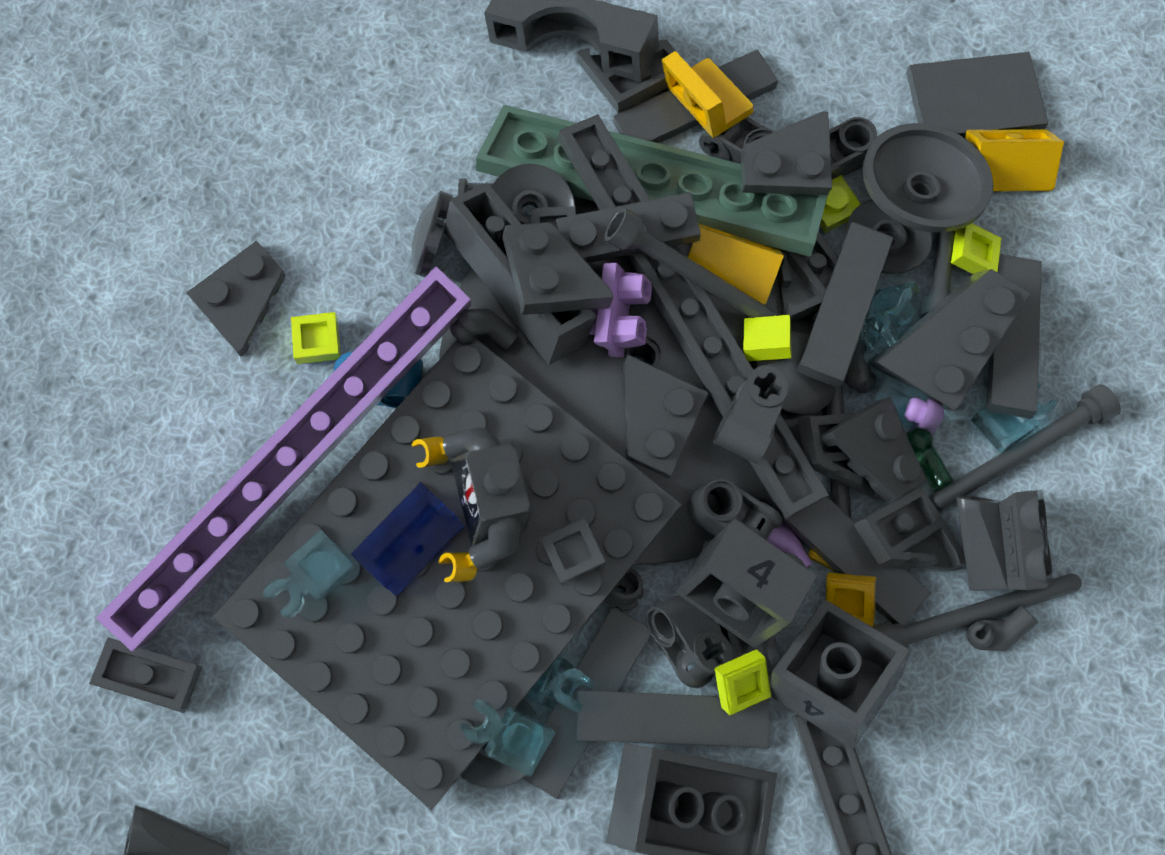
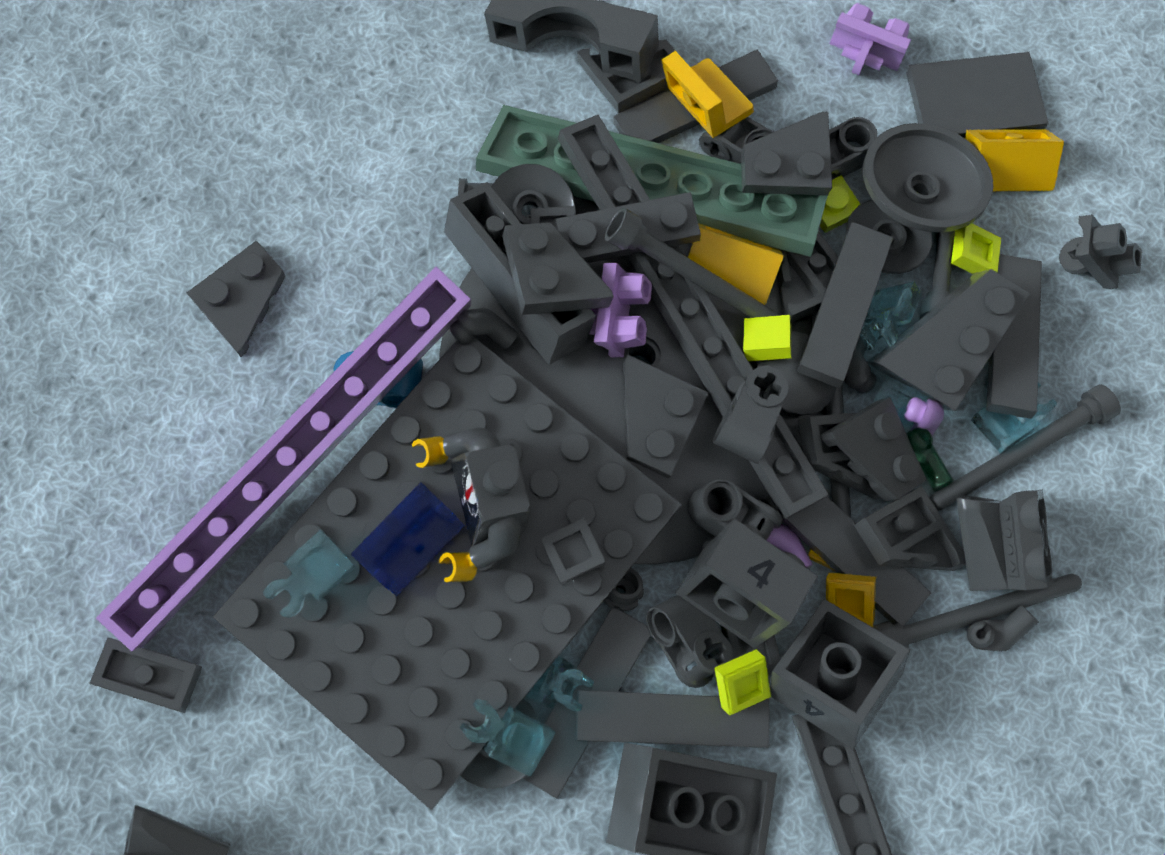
neon yellow plate [291,312,341,364] -> none
dark grey dish [411,191,453,277] -> none
none -> lavender hips [830,3,911,76]
none -> dark grey hips [1059,214,1142,289]

